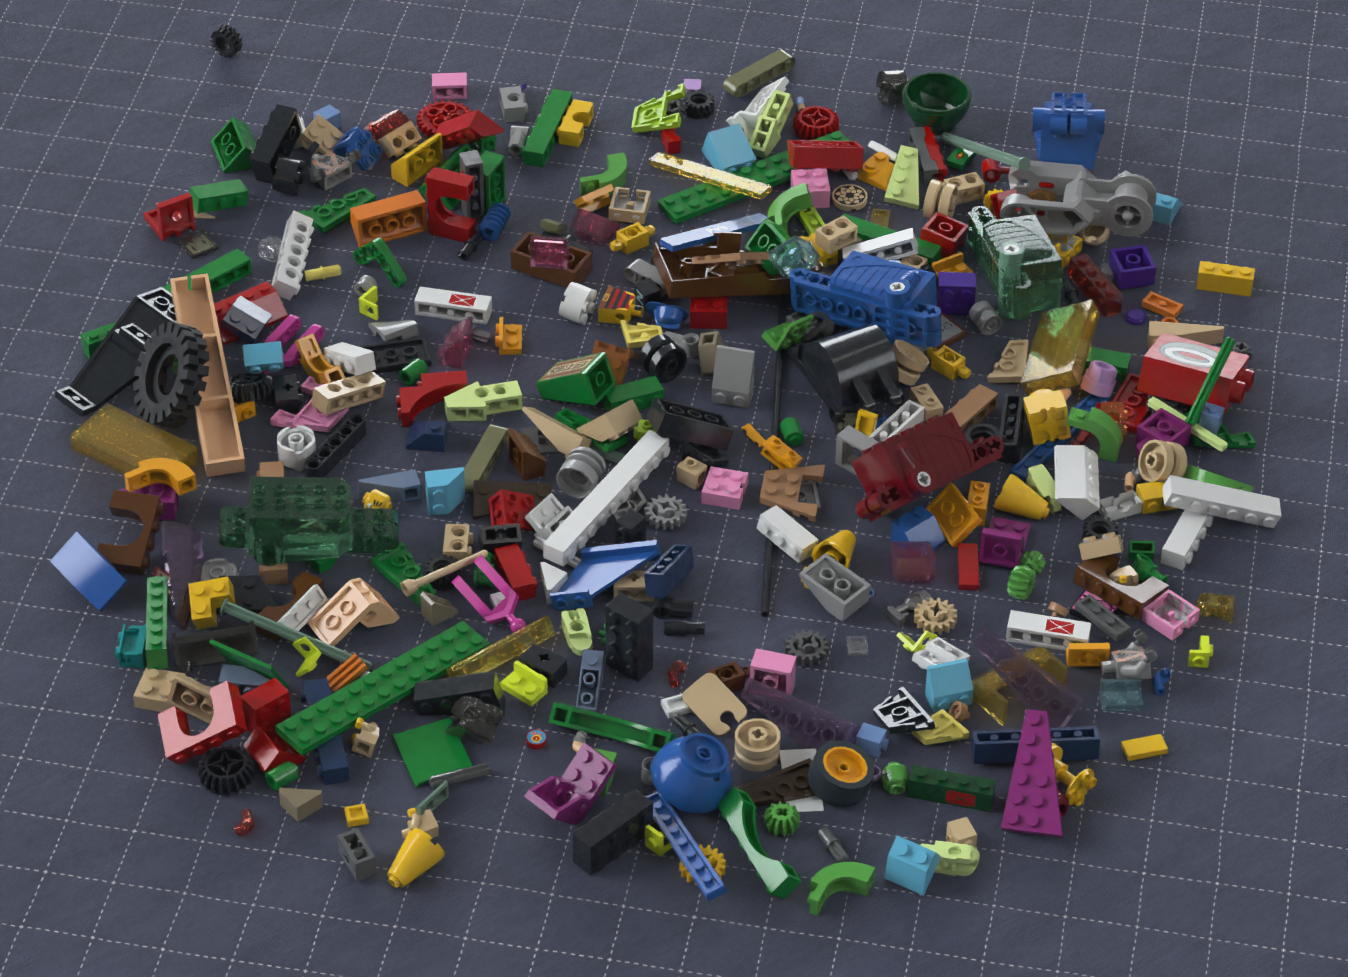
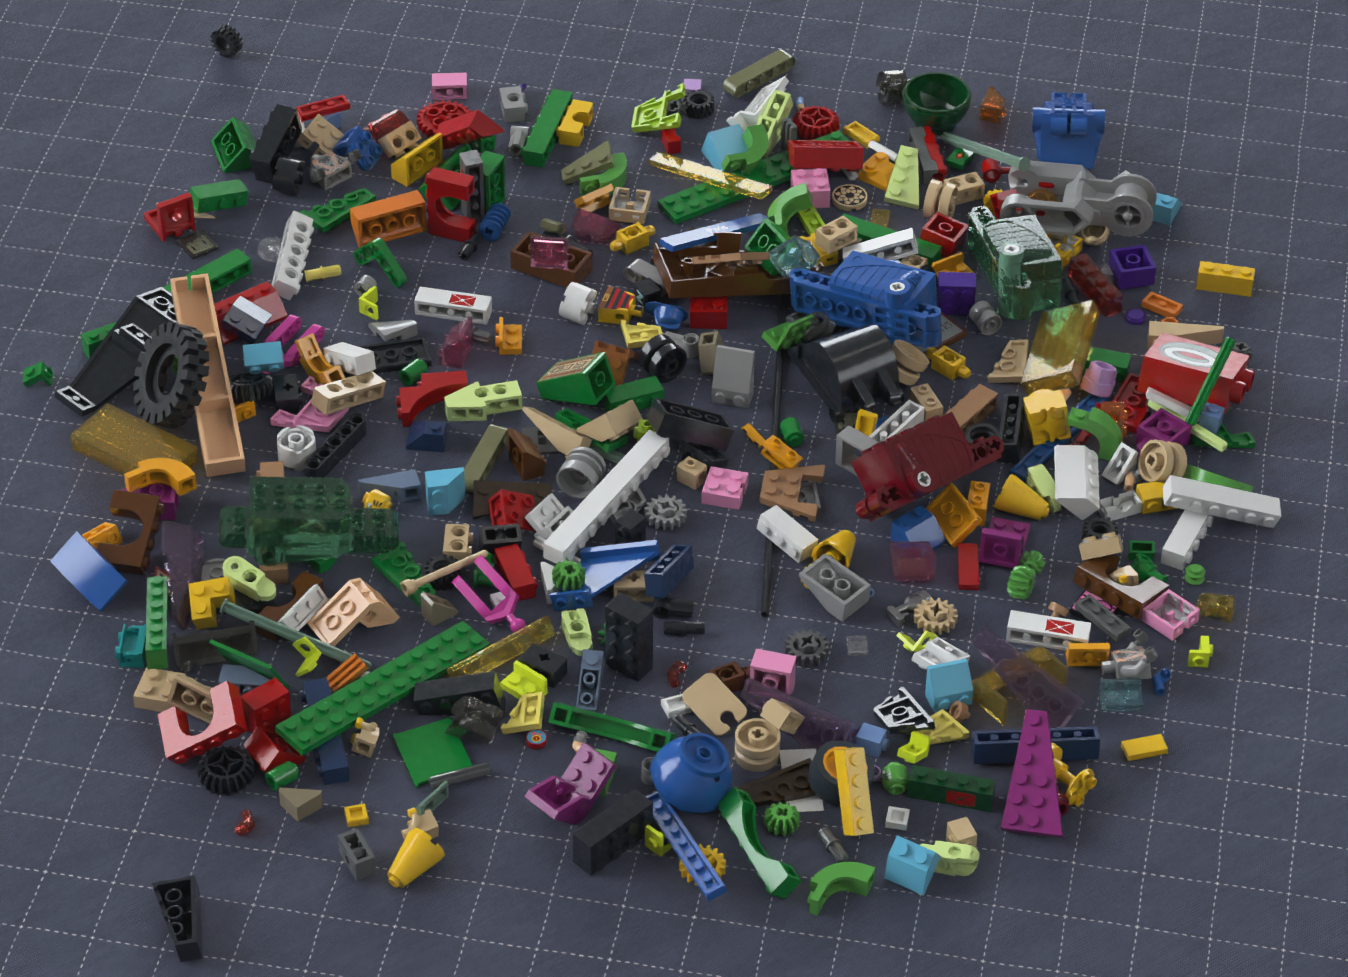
none -> green bracket [22,361,54,387]
none -> light orange bracket [82,522,123,549]
none -> black wedge [152,875,203,962]
none -> yellowish green piece [222,556,276,602]
none -> red tile [295,94,351,122]
none -> light yellow wing [501,692,545,734]
none -> bright green gear [552,559,586,592]
none -> olive wing [561,140,614,185]
none -> bright green arch [721,124,768,174]
none -> tan brick [760,698,805,735]
none -> dark grey tile [781,117,797,151]
none -> yellow brick [834,747,874,836]
none -> yellow tile [843,121,880,148]
none -> white plate [885,806,910,830]
none -> neon yellow bracket [897,731,931,764]
none -> clear orange slope [979,86,1007,124]
none -> white slope [1102,442,1138,485]
none -> white tile [1146,387,1201,422]
none -> bright green wheel [1184,564,1206,585]

